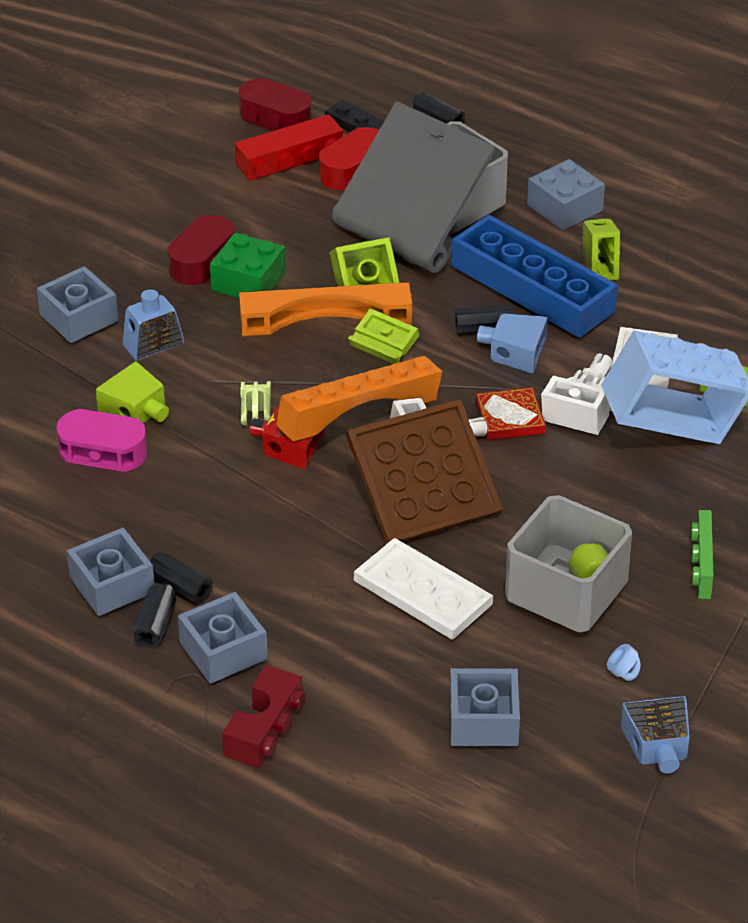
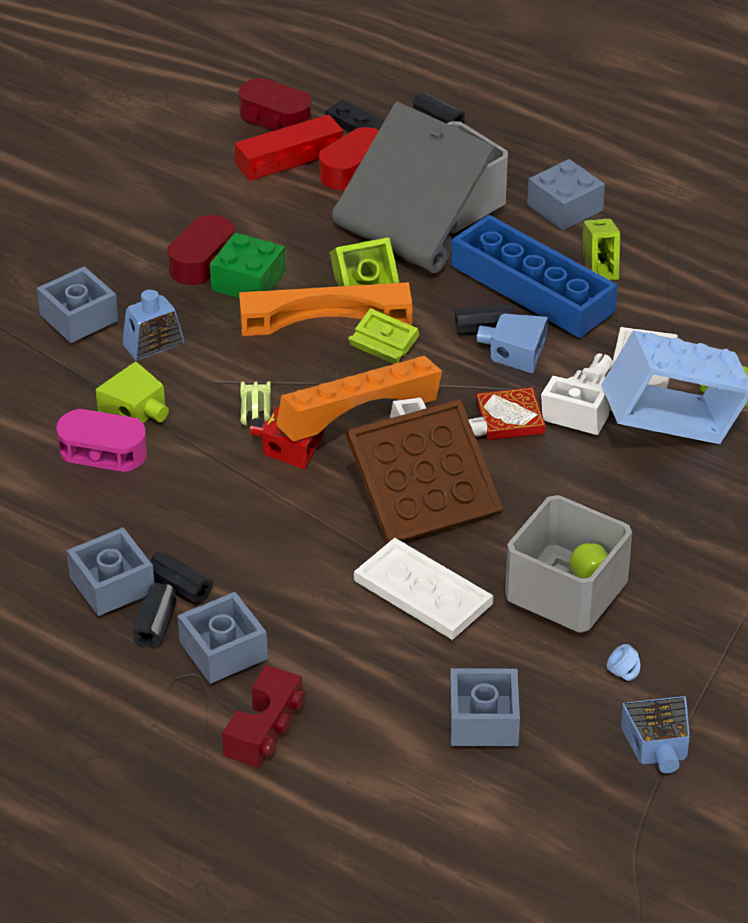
bright green plate [691,510,714,599] -> none

